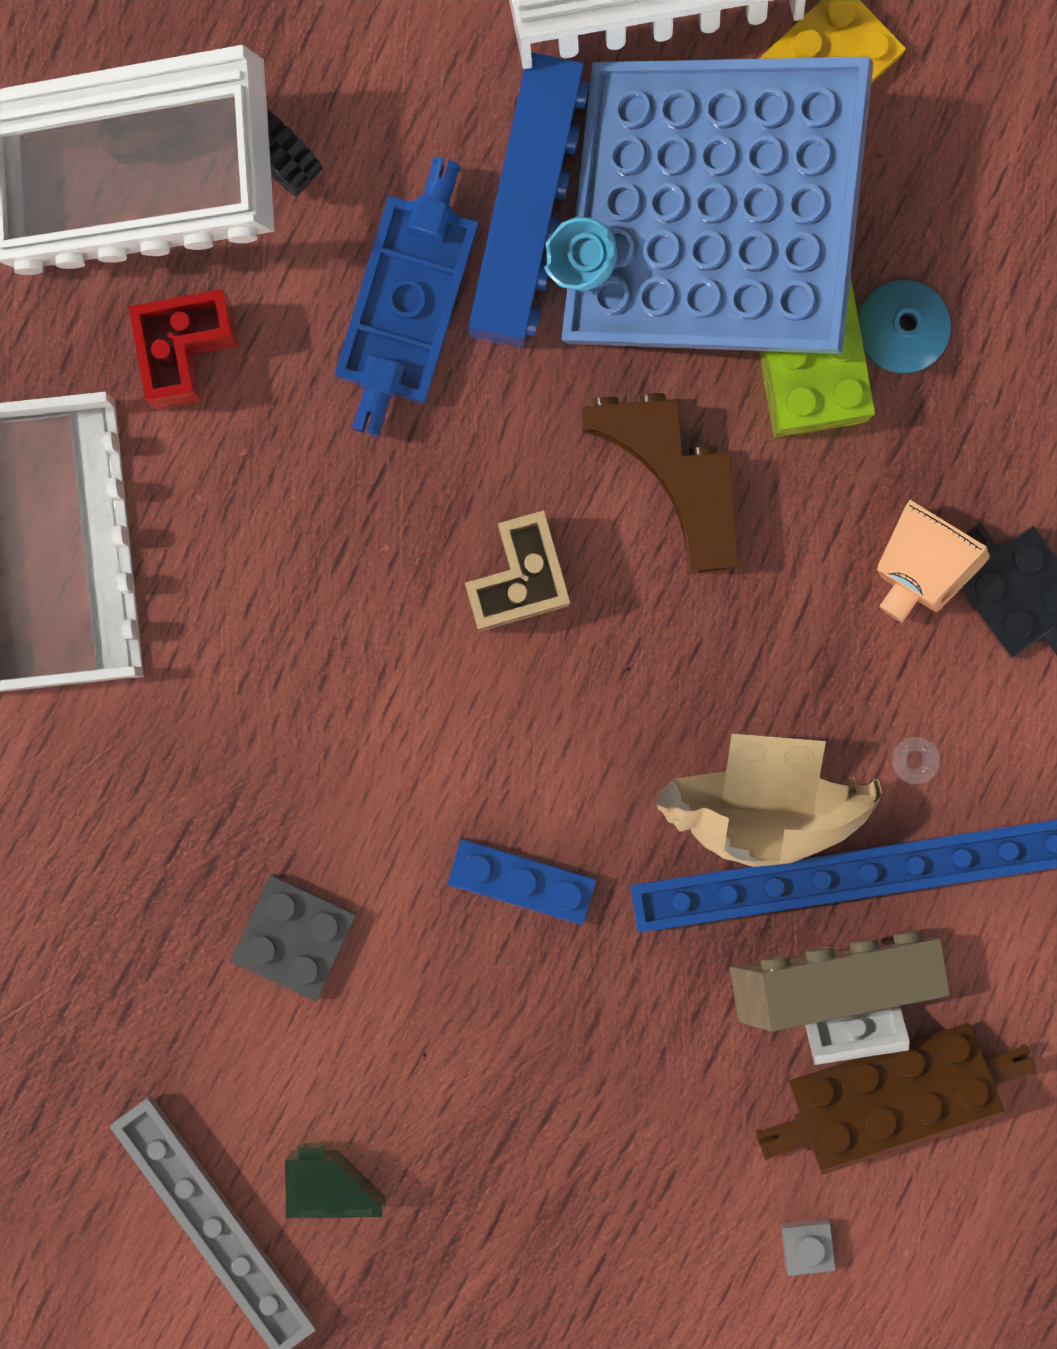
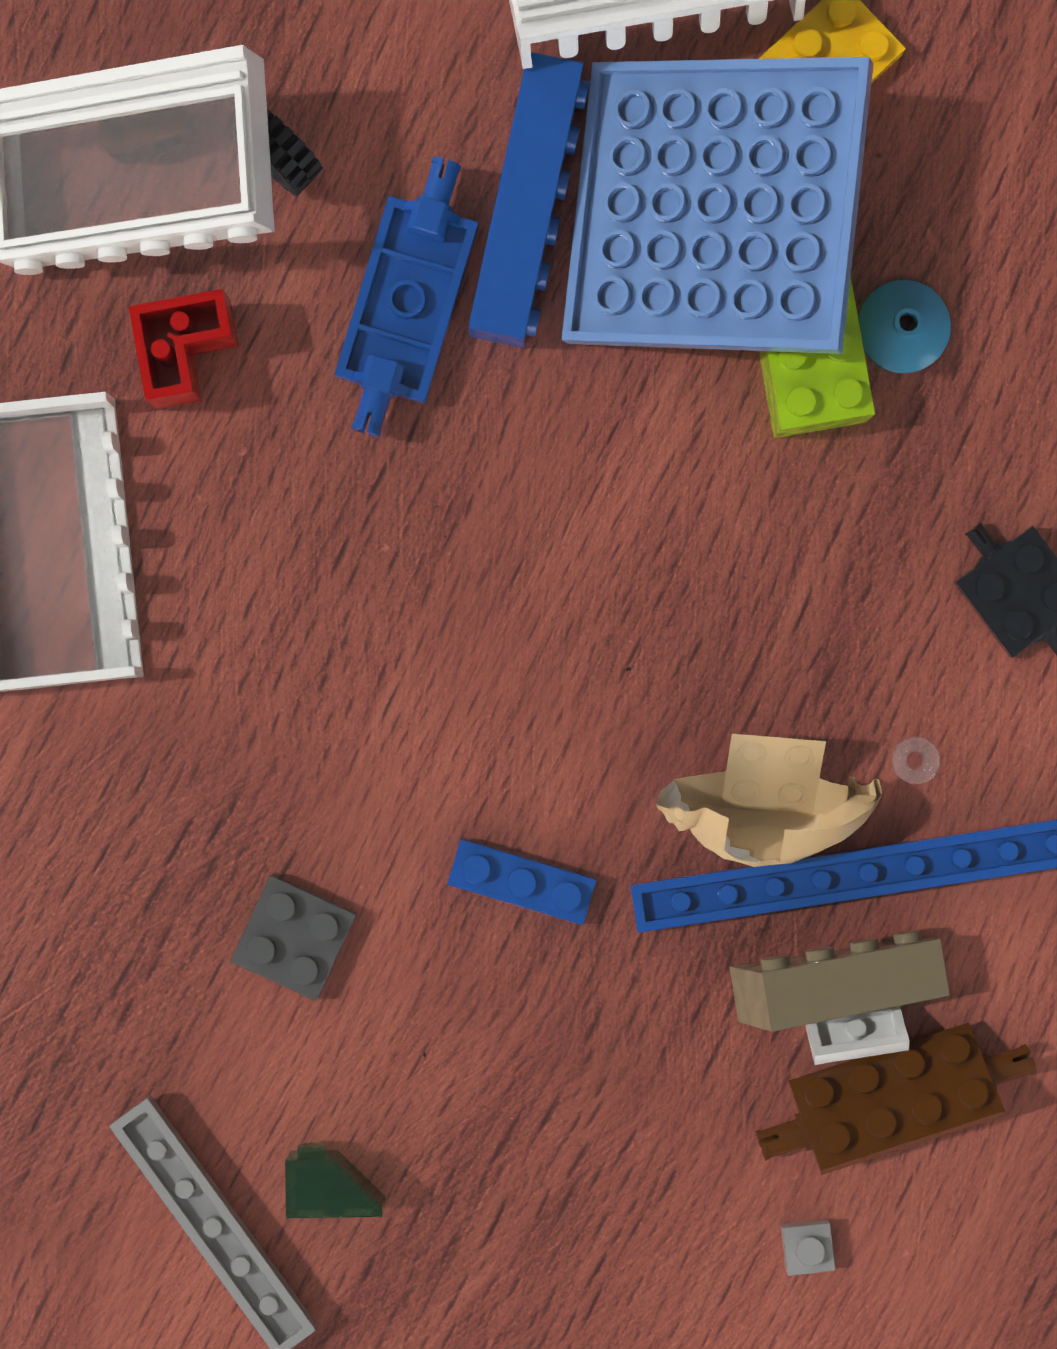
tan brick [465,510,570,632] -> none
medium azure hair [544,216,617,291] -> none
reddish brown arch [581,393,739,573] -> none
light nougat torso [877,500,990,623] -> none

